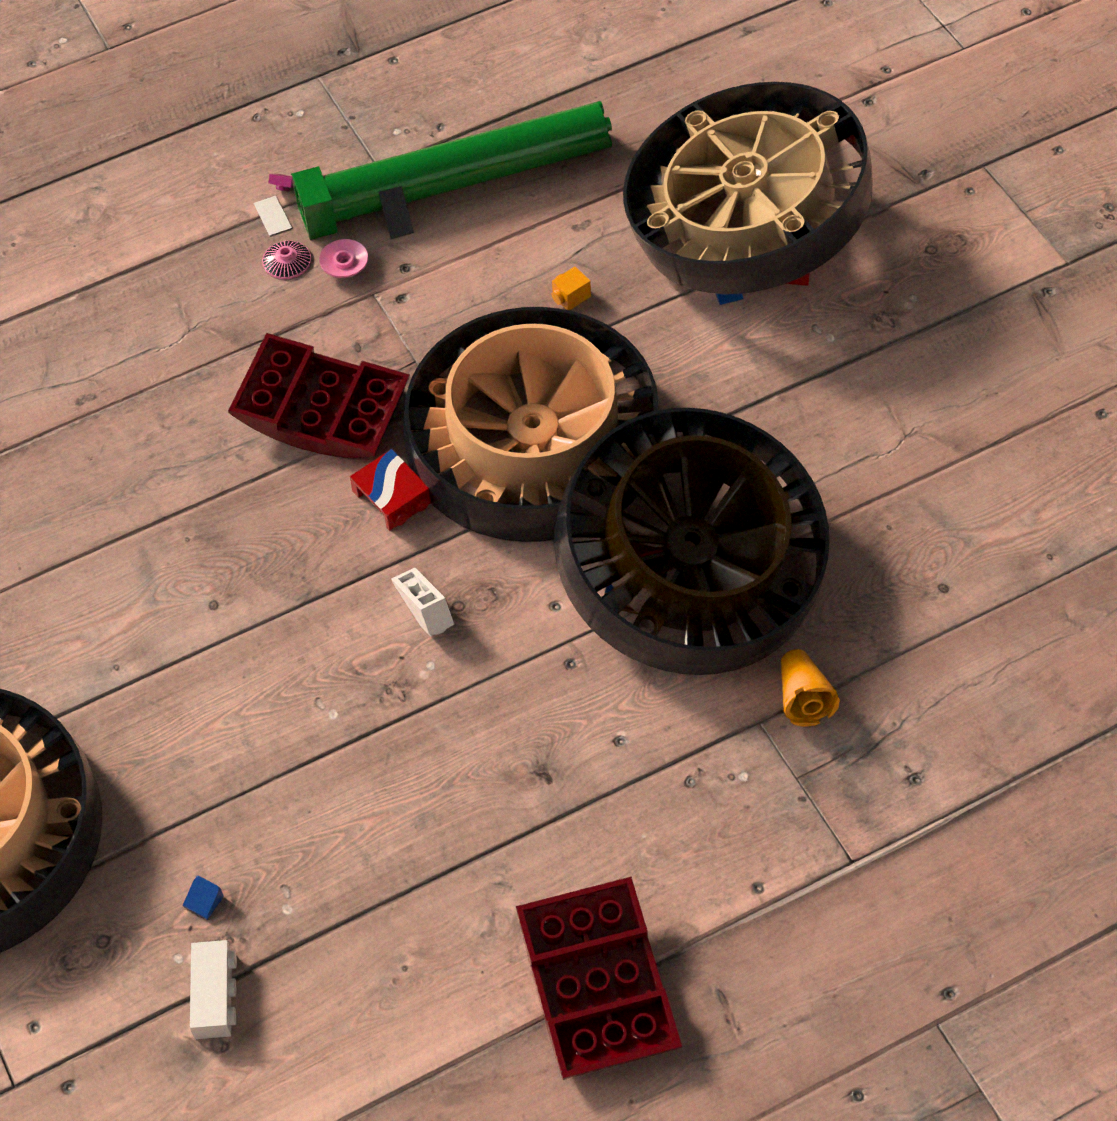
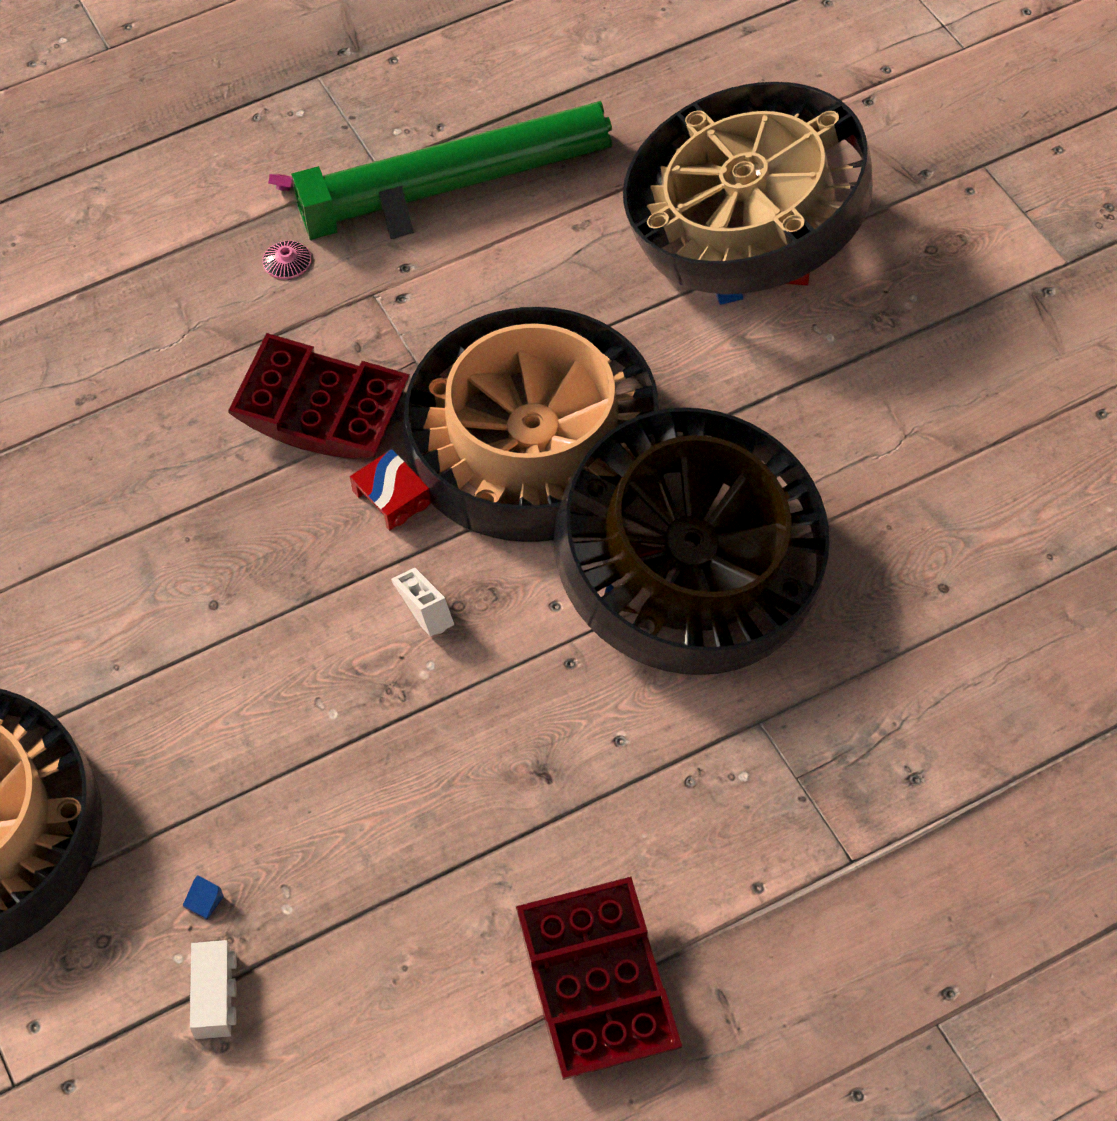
white sticker [253,196,292,236] -> none
bright pink dish [319,239,368,278] -> none
light orange brick [551,266,591,310] -> none
light orange cone [781,649,840,727] -> none

